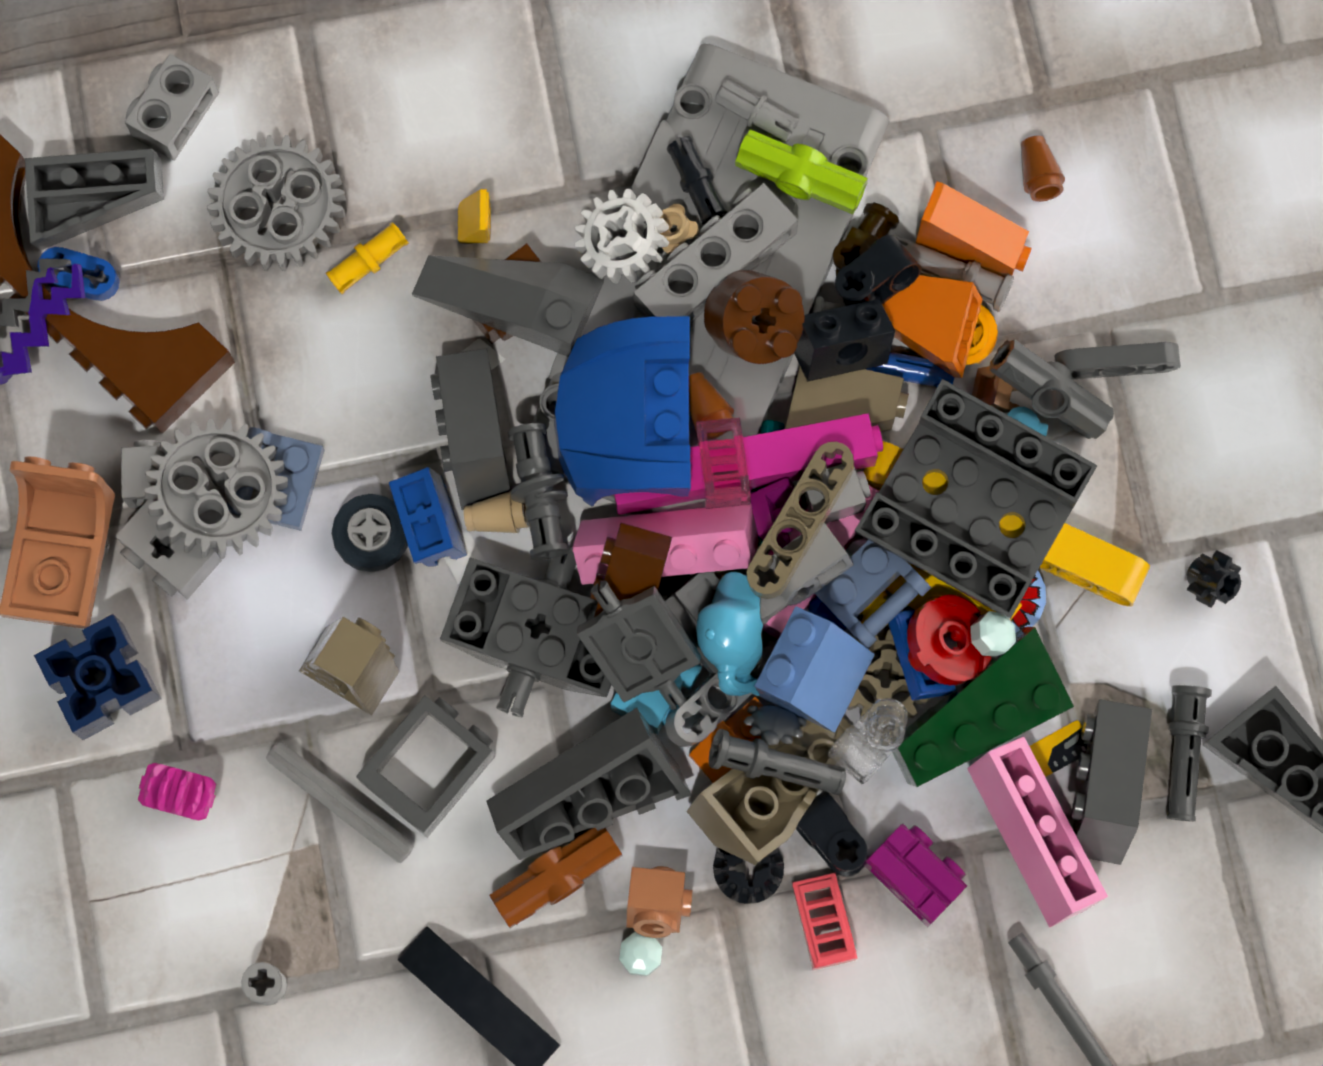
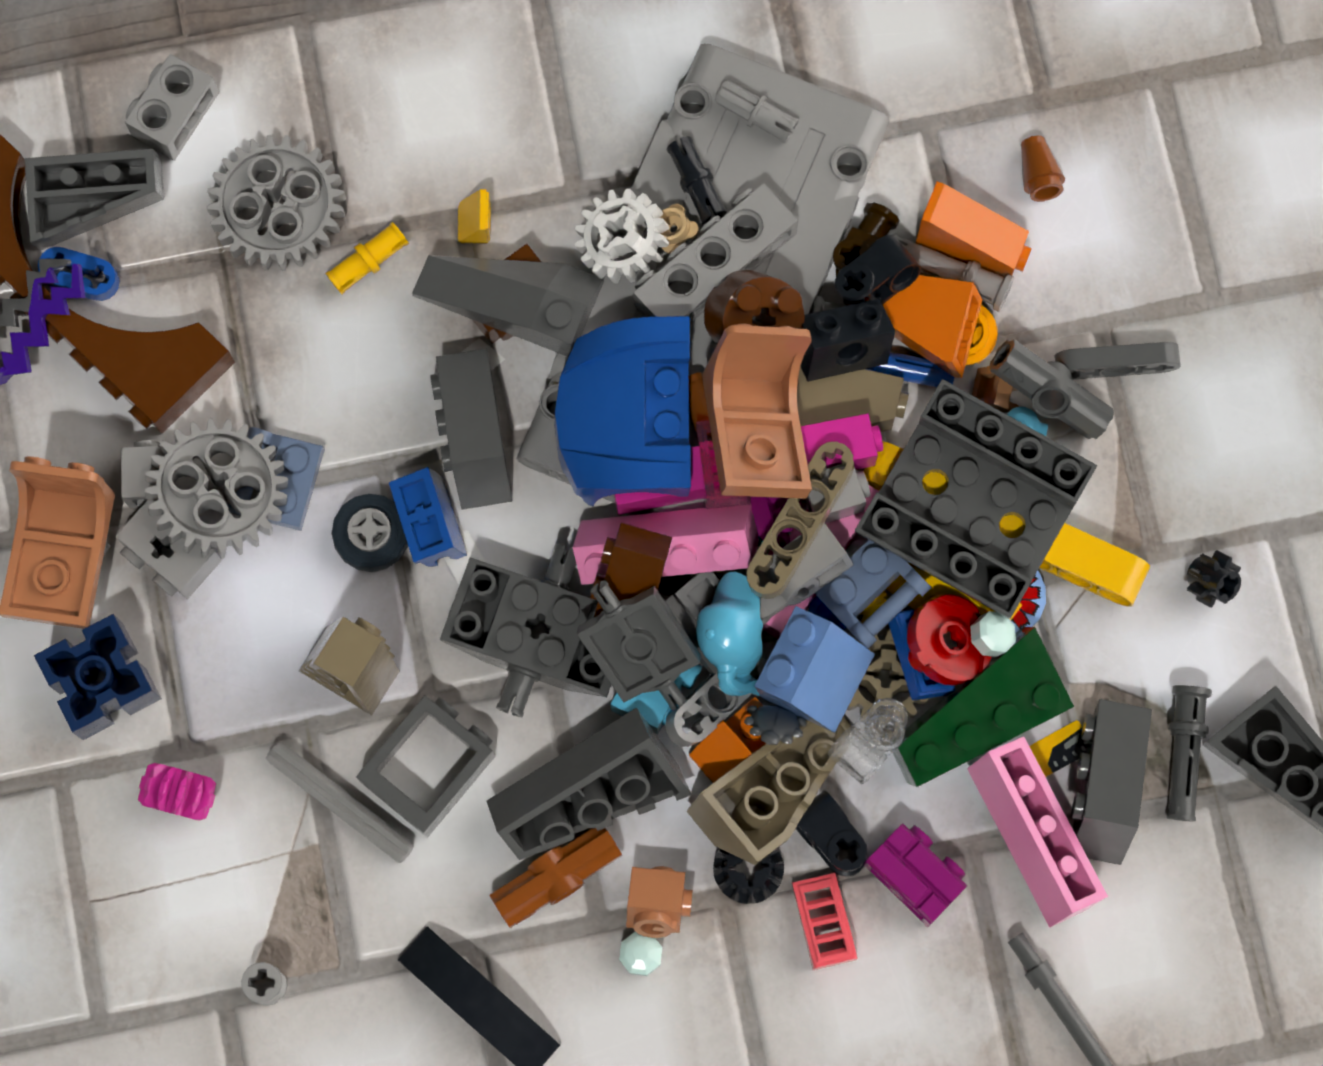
tan cone [464,491,529,533] -> none
dark grey piece [508,423,569,560] -> none
dark grey pin [709,729,846,795] -> none
lime piece [735,130,868,214] -> none
none -> nougat bracket [702,324,812,499]

